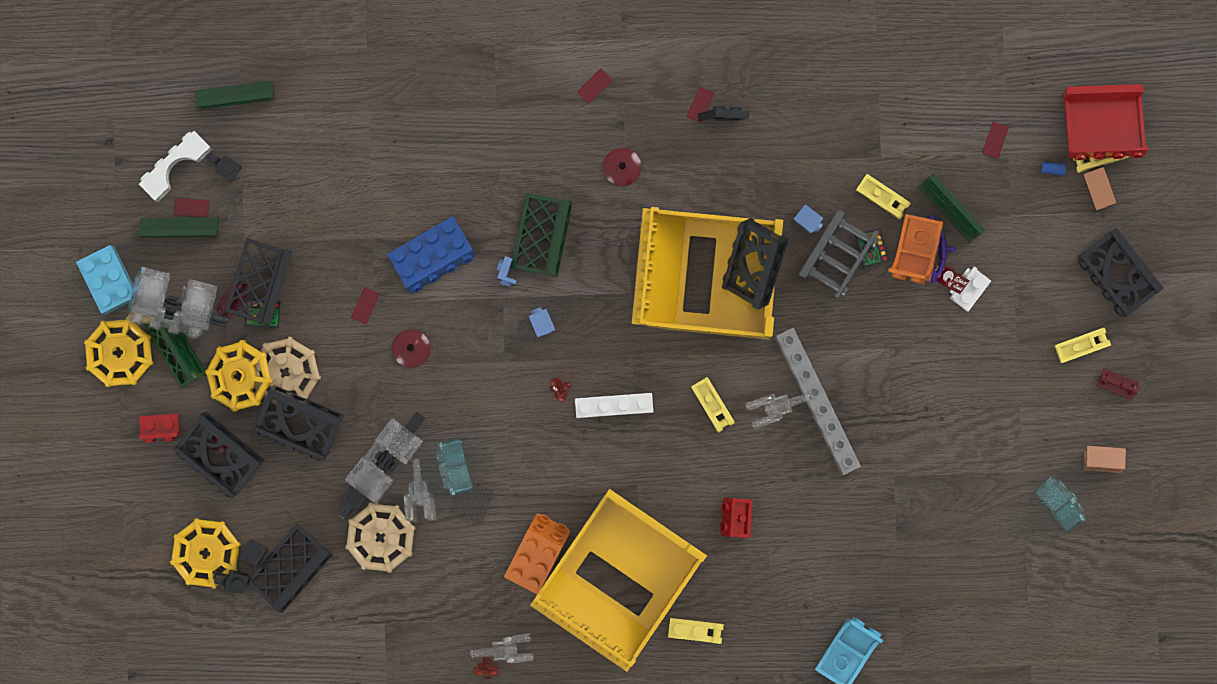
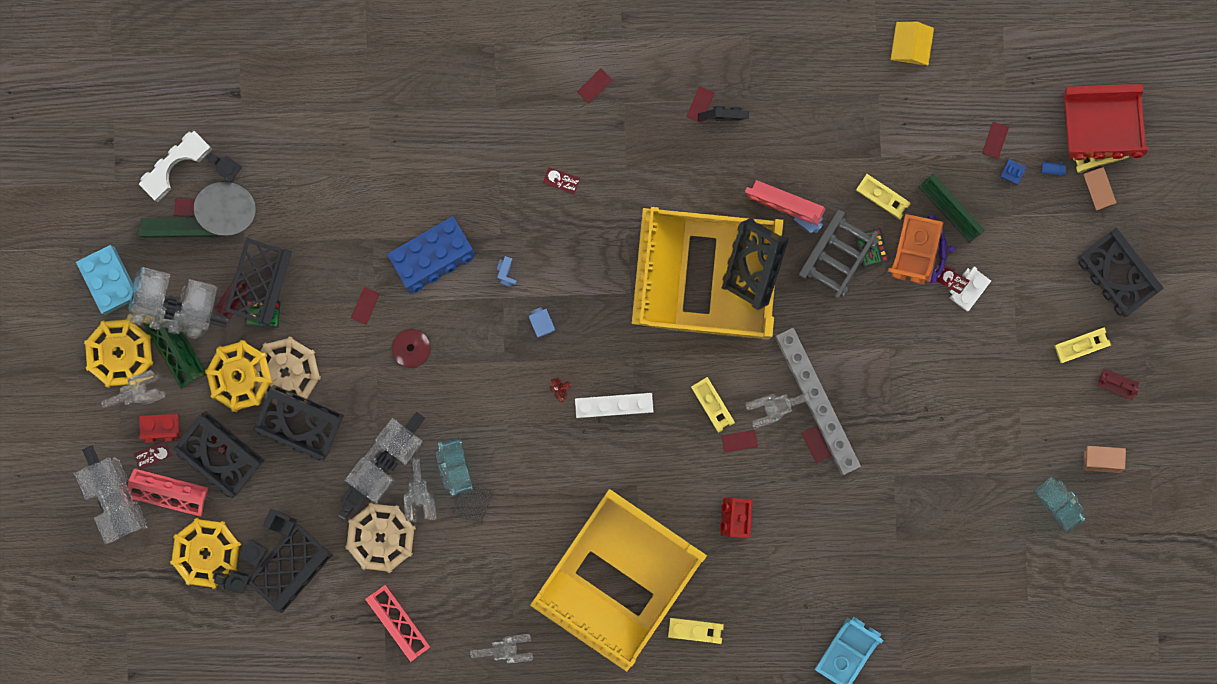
dark green fence [195,80,275,110] -> none
clear red plant [473,658,498,679] -> none
orange bracket [504,514,570,594] -> none
dark green fence [511,193,573,278] -> none
dark red dish [603,148,641,186] -> none
none -> clear piece [74,445,149,544]
none -> clear plant [101,370,167,408]
none -> coral fence [127,469,209,517]
none -> dark red sticker [134,441,171,469]
none -> flat silver sticker [194,182,256,236]
none -> black panel [263,508,297,537]
none -> coral fence [365,585,430,662]
none -> dark red sticker [543,167,580,194]
none -> dark red sticker [722,430,758,453]
none -> coral fence [745,180,825,226]
none -> dark red sticker [801,426,832,464]
none -> yellow slope [891,22,934,66]
none -> blue tile [1000,159,1026,185]

